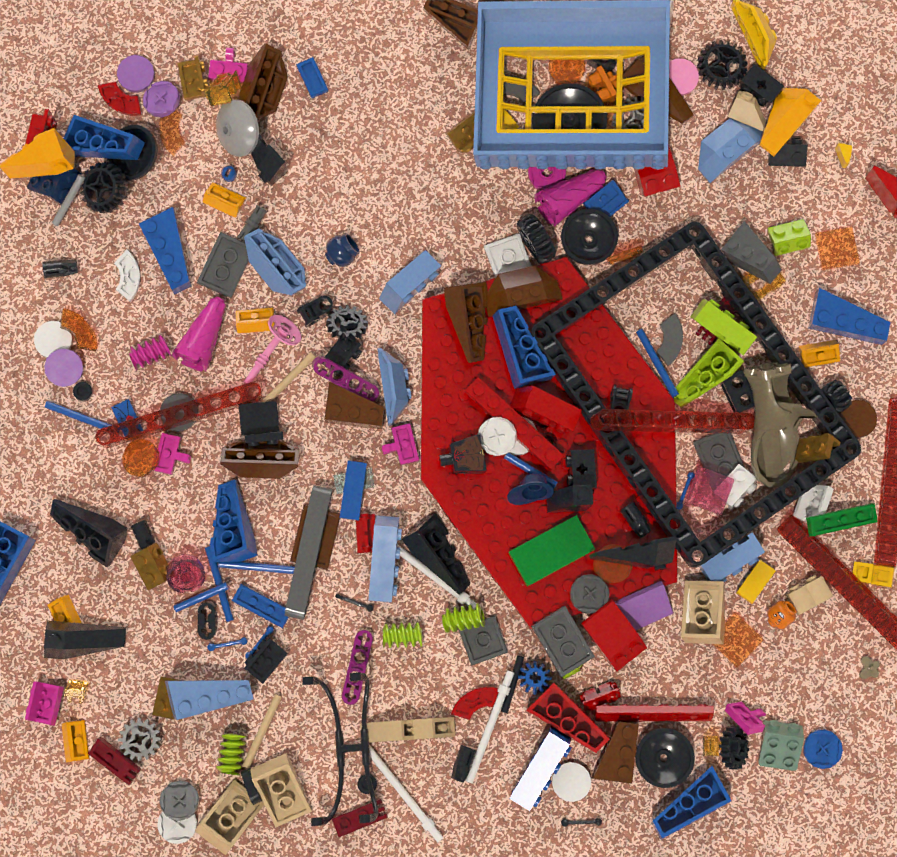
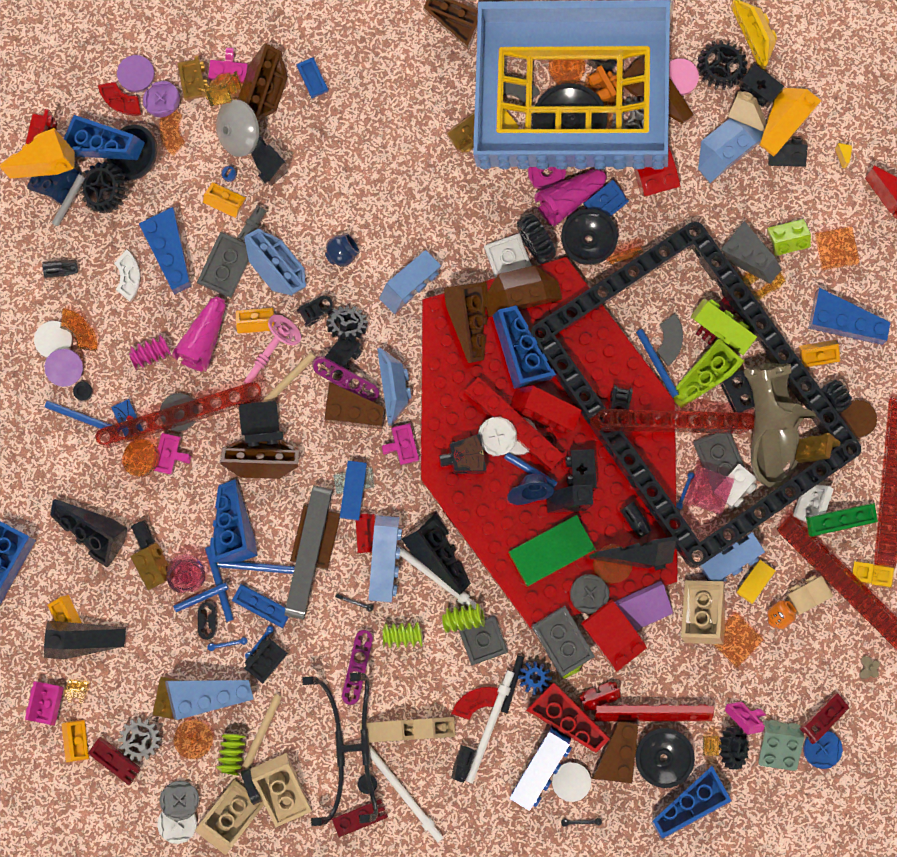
none -> clear orange tile [173,720,213,759]
none -> dark red plate [799,693,850,744]

